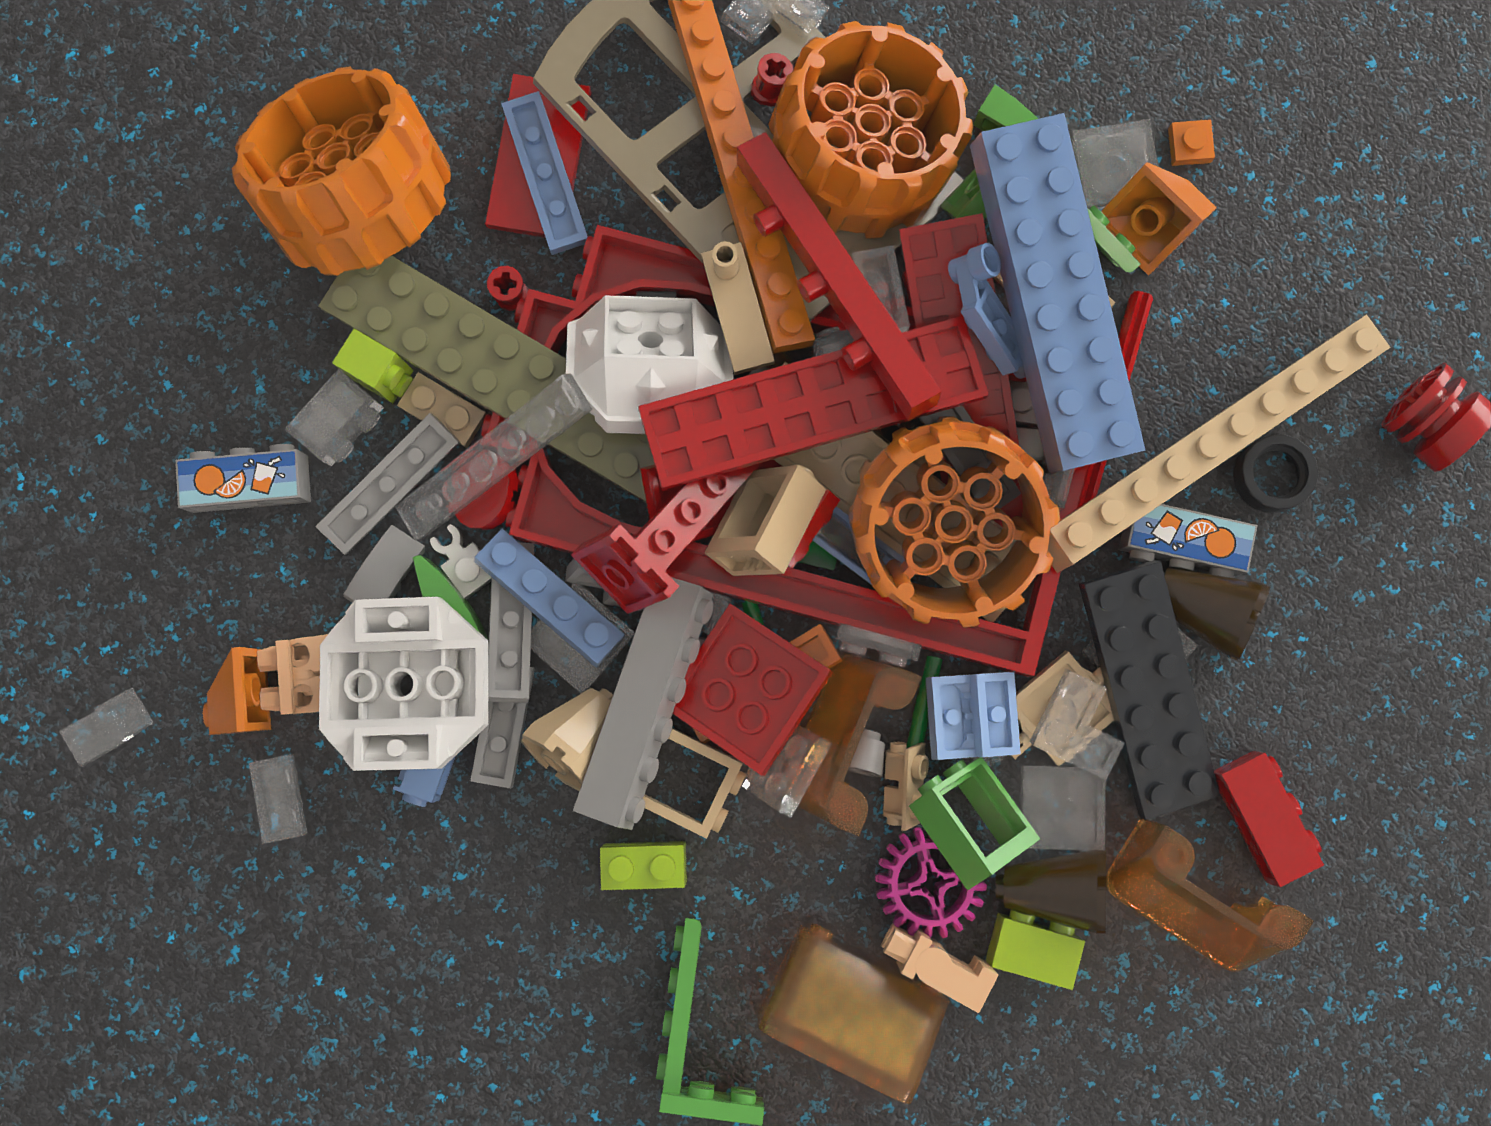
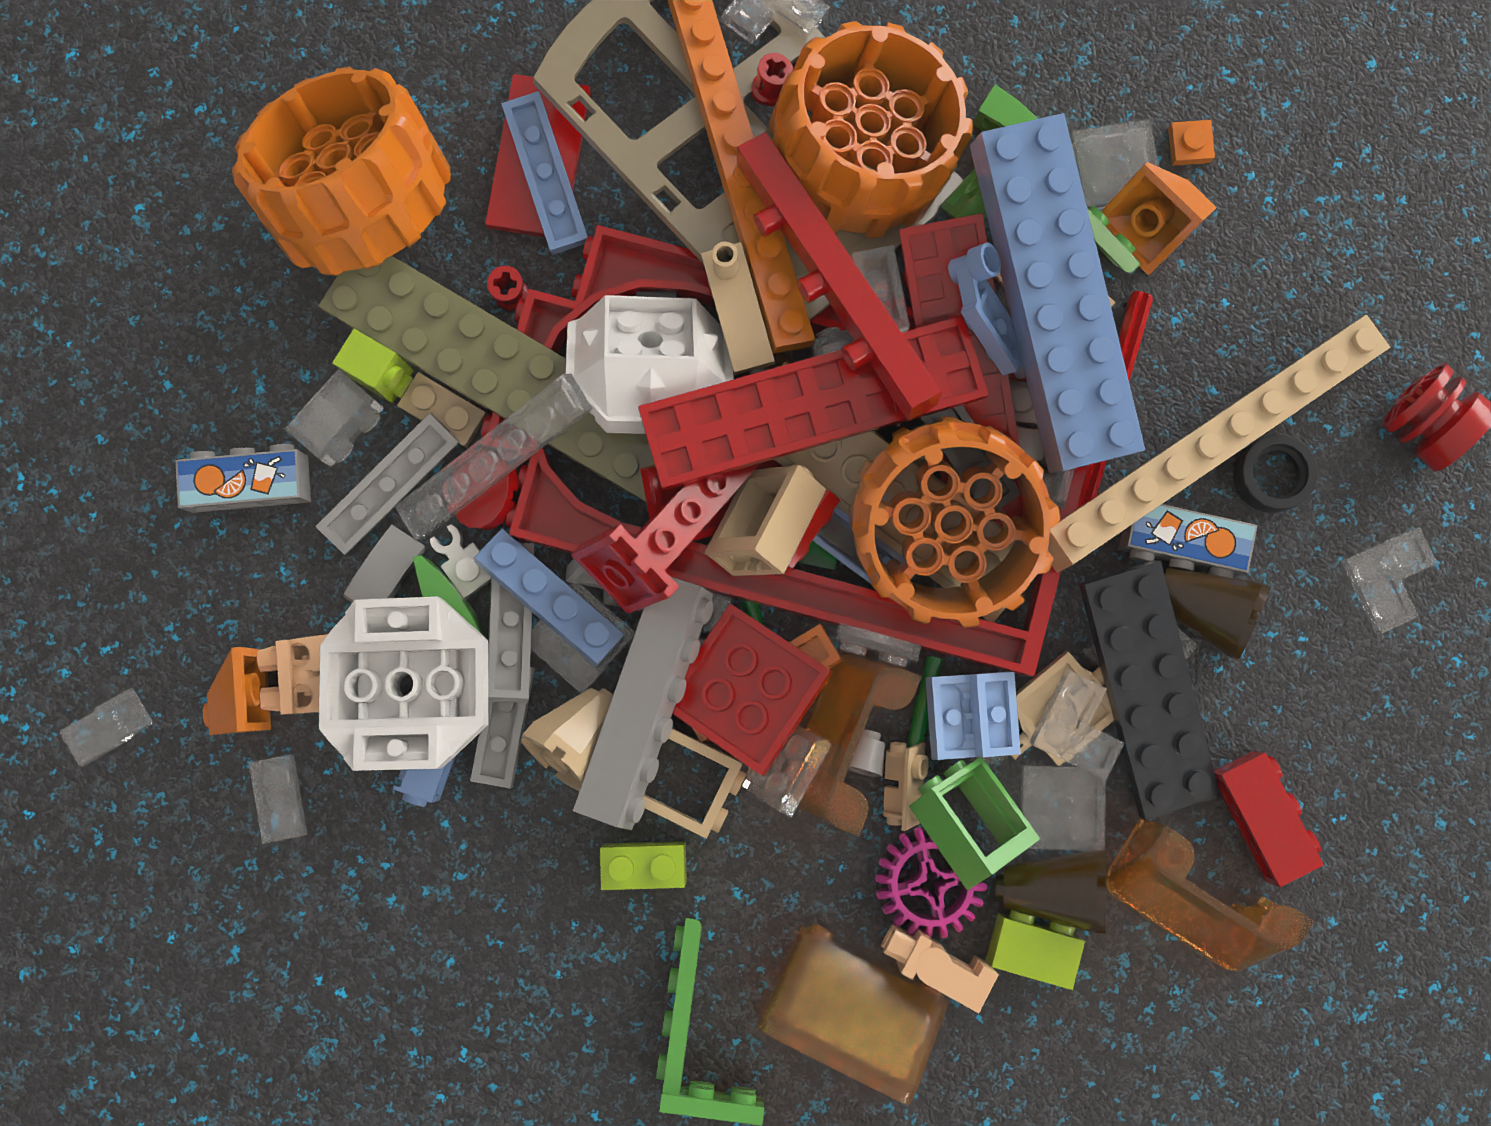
none -> clear plate [1341,527,1437,634]

